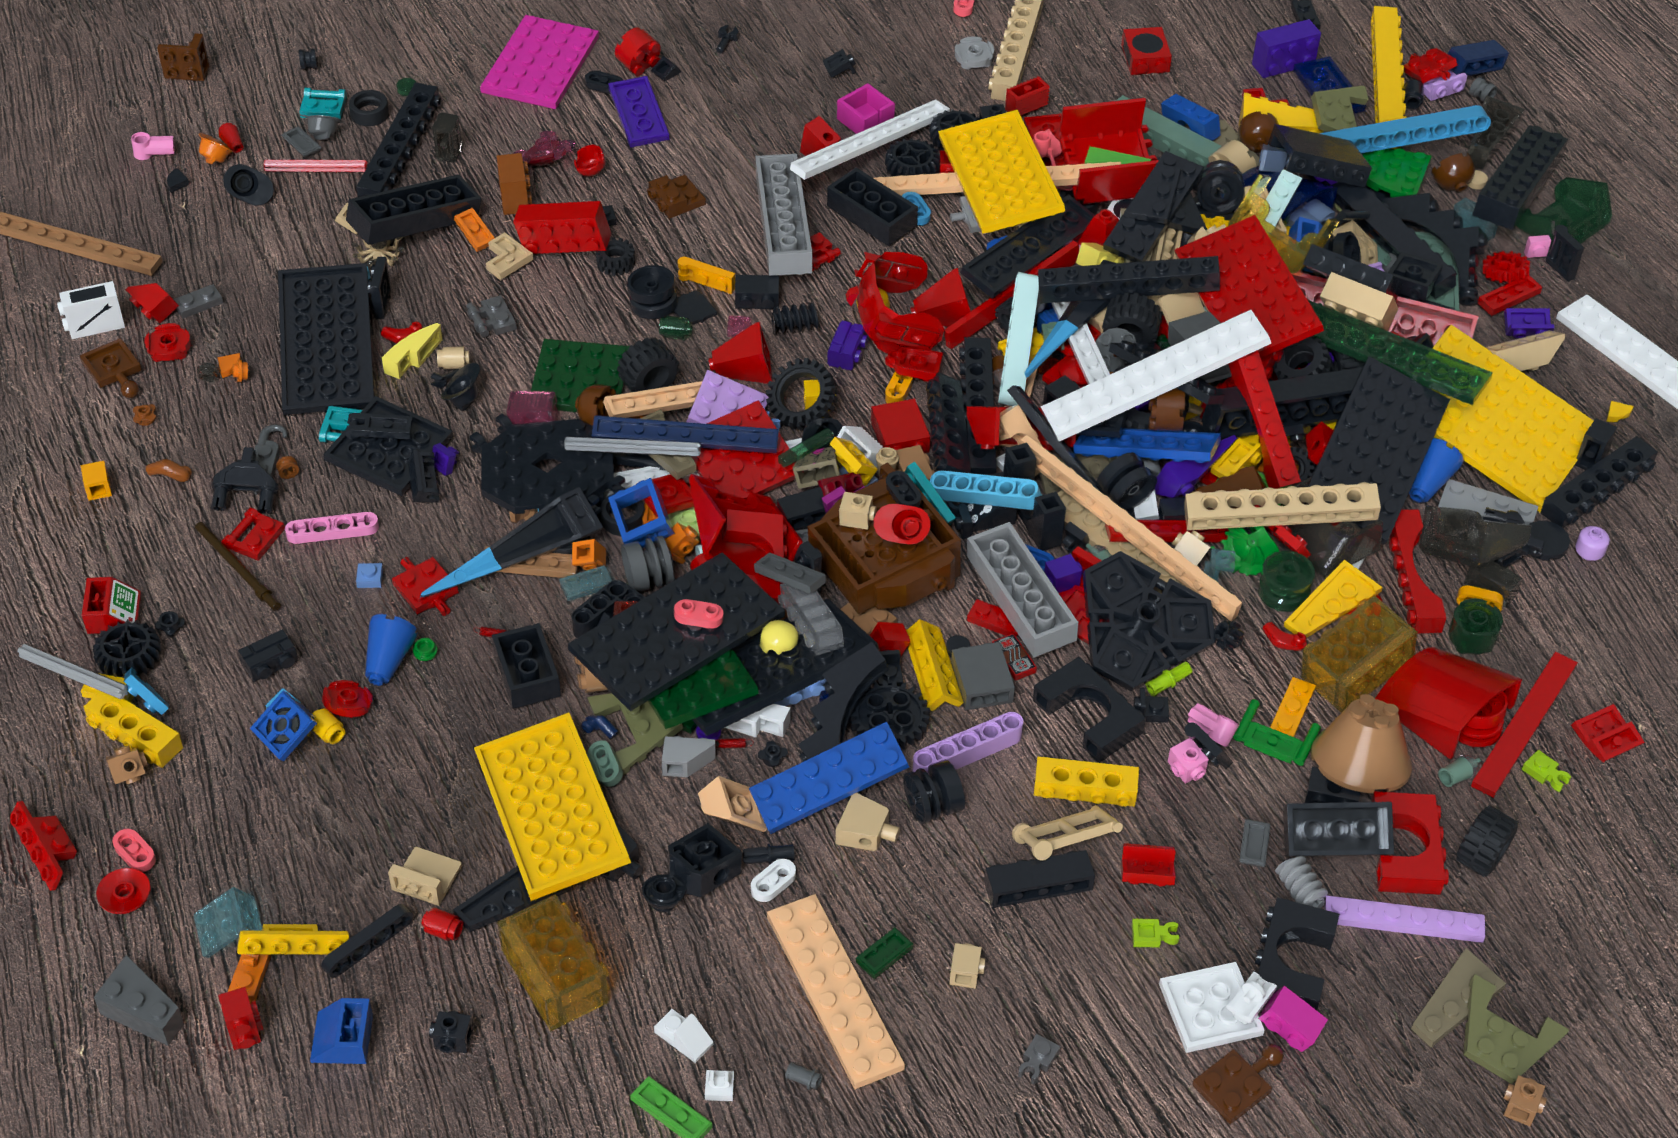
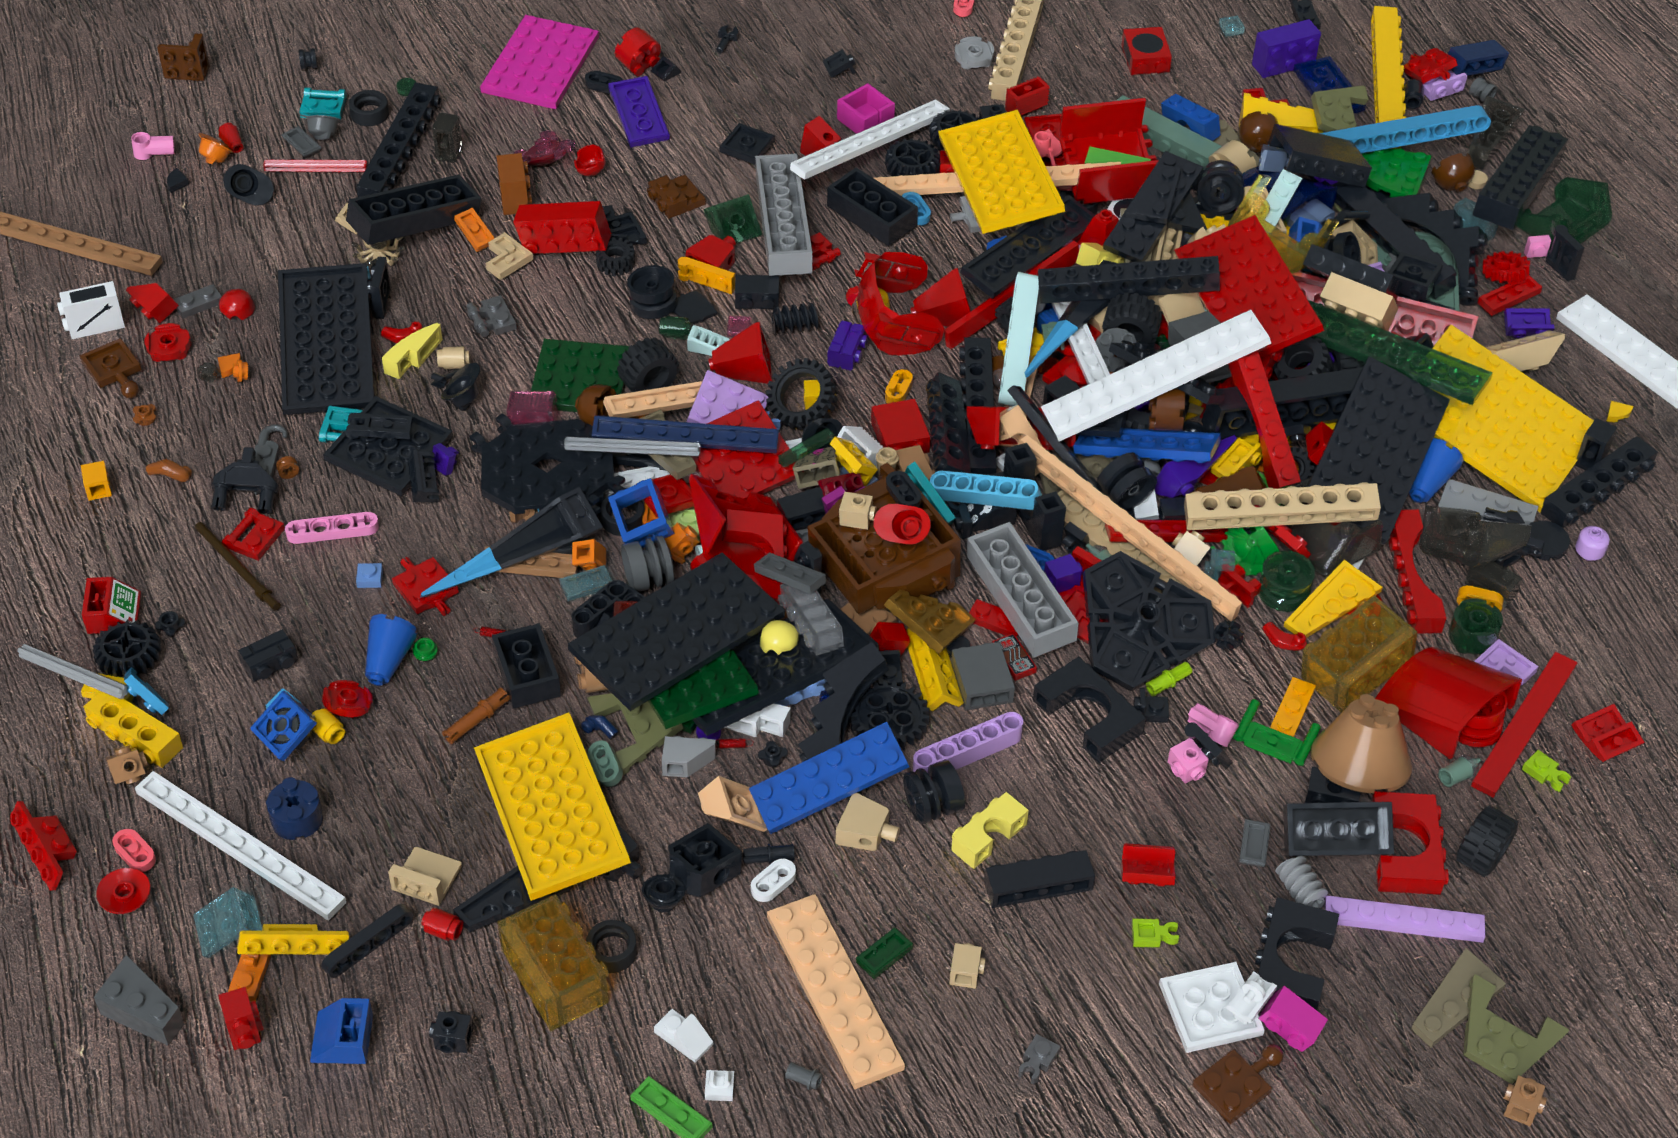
coral plate [674,599,724,629] -> none
red plate [885,346,943,382] -> none
tan piece [1012,805,1123,860] -> none
yellow brick [1033,756,1139,807] -> none
none -> white plate [135,771,346,921]
none -> red hair [219,289,255,320]
none -> dark blue brick [266,777,322,840]
none -> dark orange pin [442,688,510,744]
none -> black tyre [586,920,637,973]
none -> black wing [606,211,647,244]
none -> red torso [686,235,736,271]
none -> light aqua slope [687,325,730,356]
none -> clear green slope [703,194,762,243]
none -> black plate [719,123,775,165]
none -> pearl gold plate [884,590,976,654]
none -> light yellow arch [951,792,1029,869]
none -> red hips [1218,564,1261,608]
none -> clear light blue plate [1219,16,1245,37]
none -> lavender plate [1474,639,1539,685]

